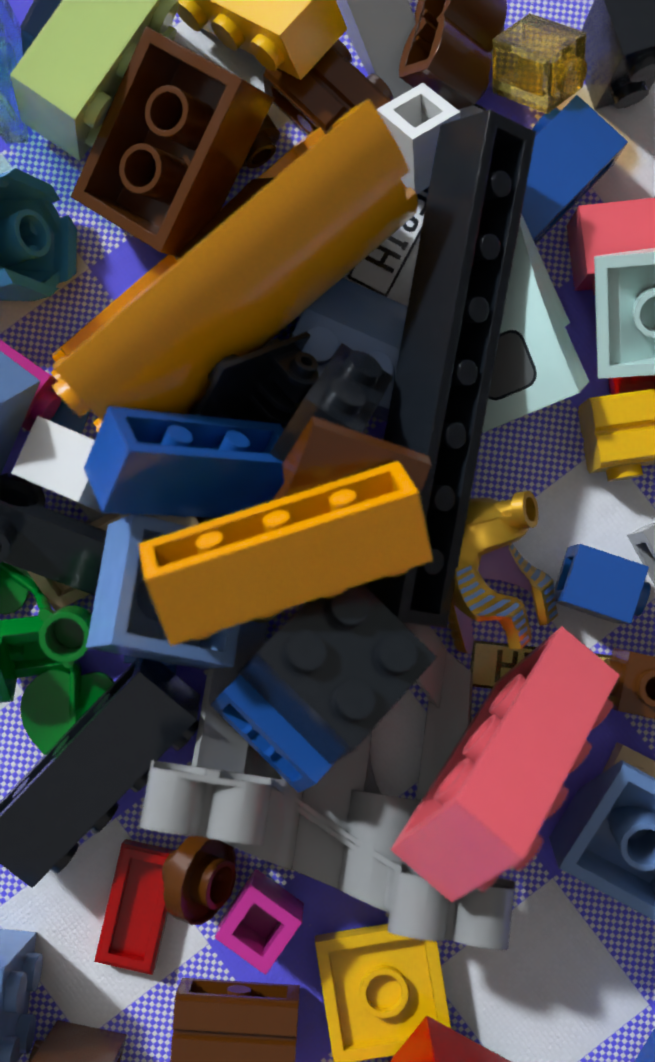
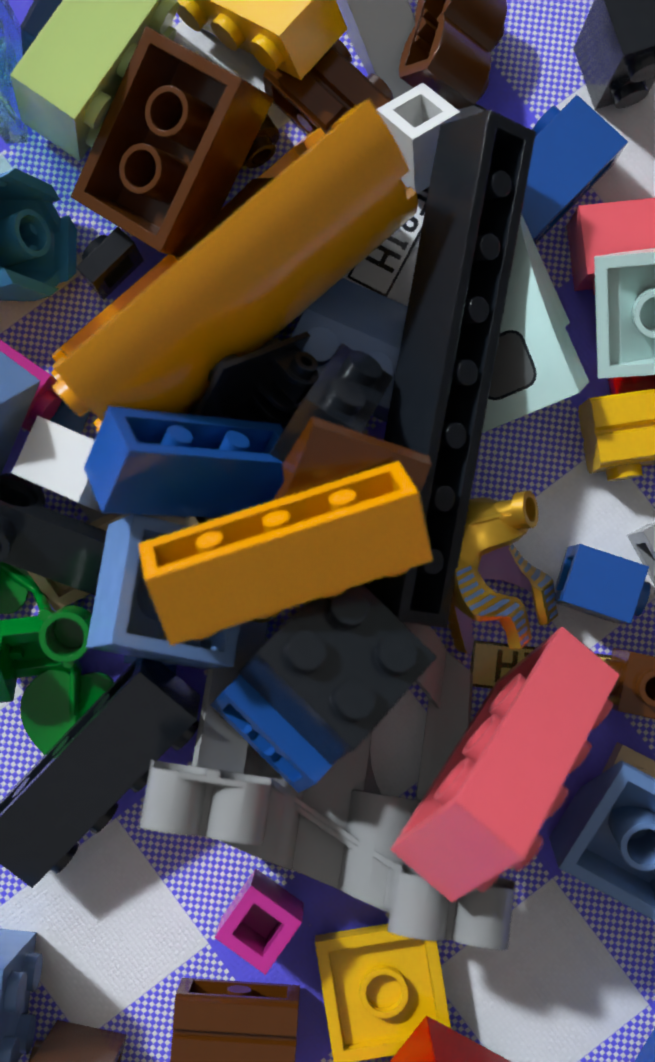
red tile [94,839,174,975] -> none
reddish brown plate [162,836,236,925] -> none
clear yellow brick [493,13,587,114] -> none
none -> black plate [76,227,144,299]

